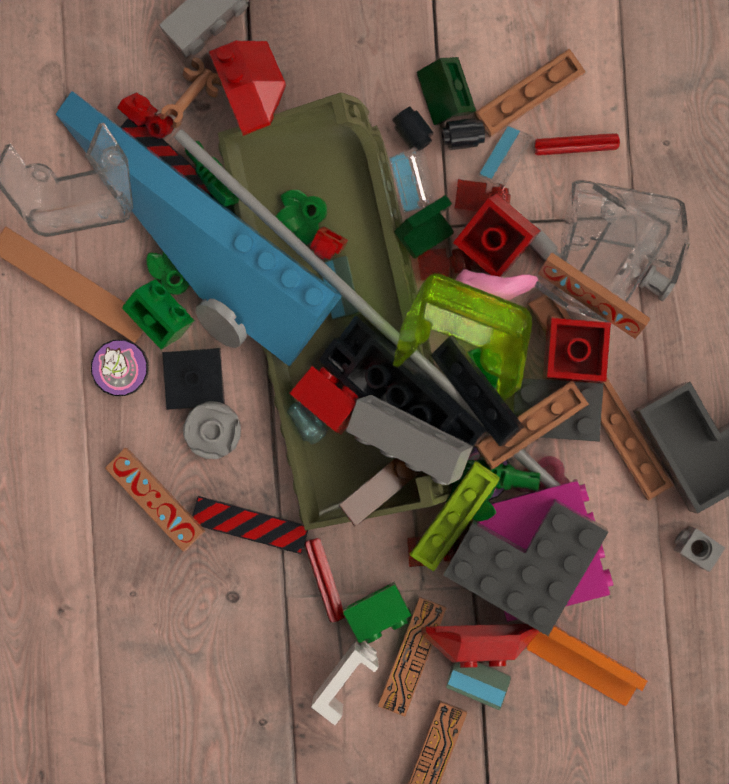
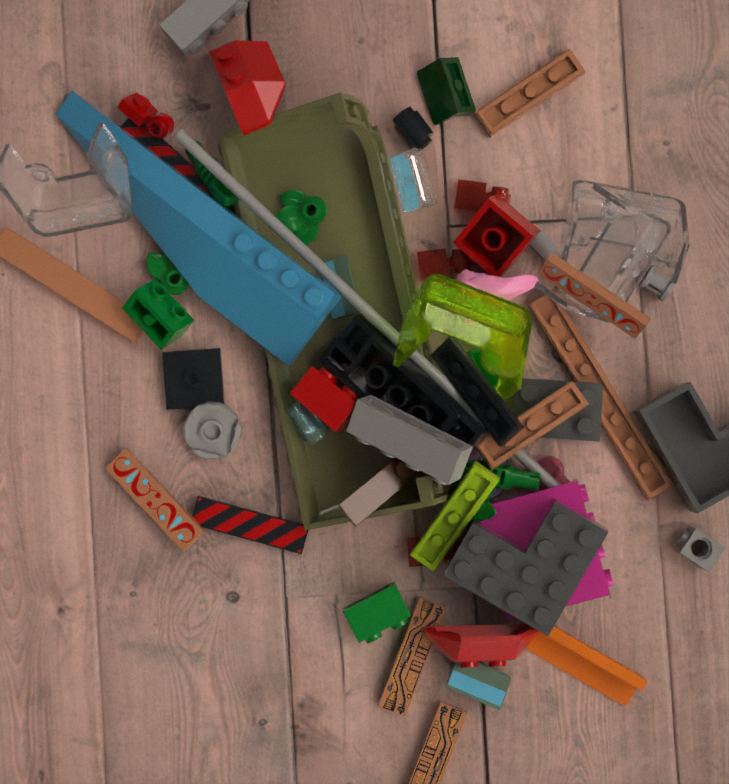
tile [91,339,149,396] -> none
nougat bar [160,57,223,129] -> none
light grey tile [195,299,247,348] -> none
red axle [304,538,345,623] -> none
red plate [309,226,349,260] -> none
white panel [311,641,379,725] -> none
dark green panel [394,195,454,259] -> none
black brick [441,118,485,151] -> none
slope [478,126,534,189] -> none
red axle [534,133,620,155] -> none
red brick [543,318,611,383] -> none

